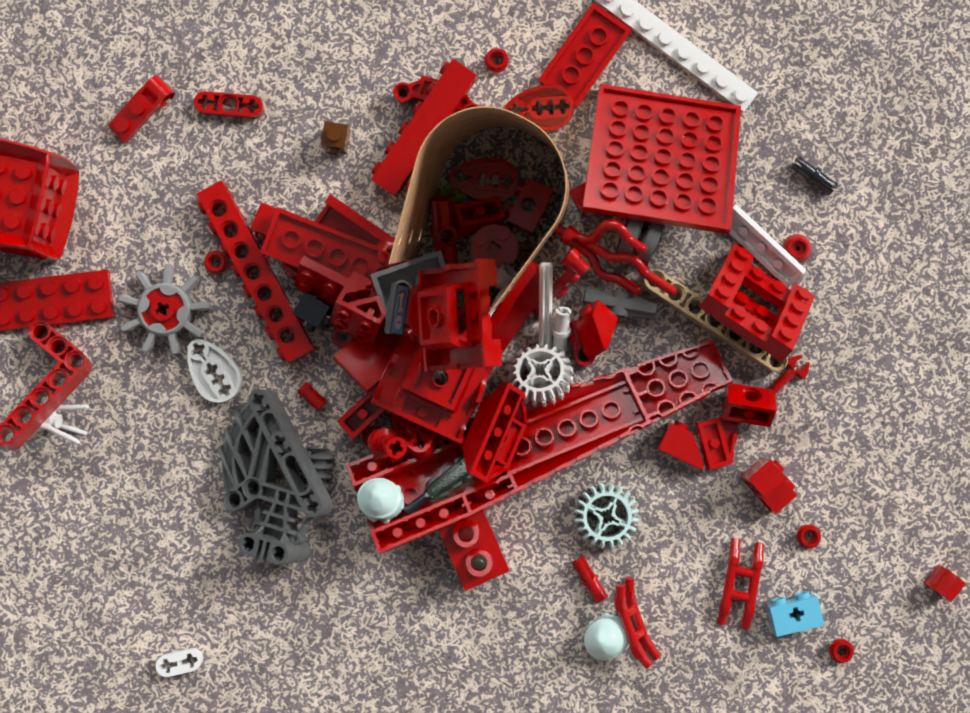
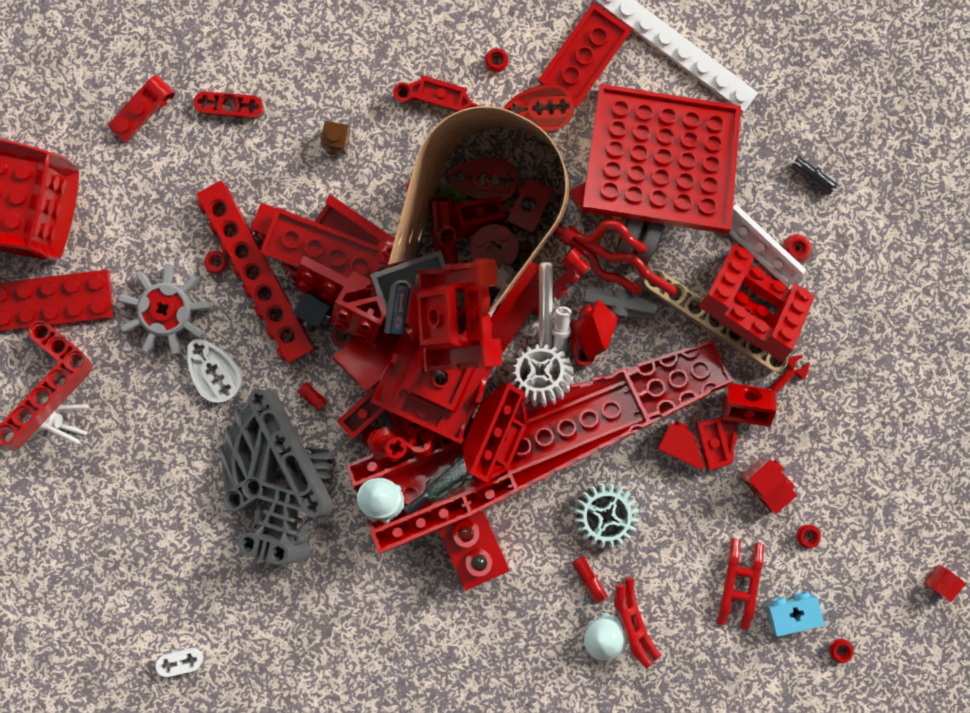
red brick [371,58,478,197] -> none

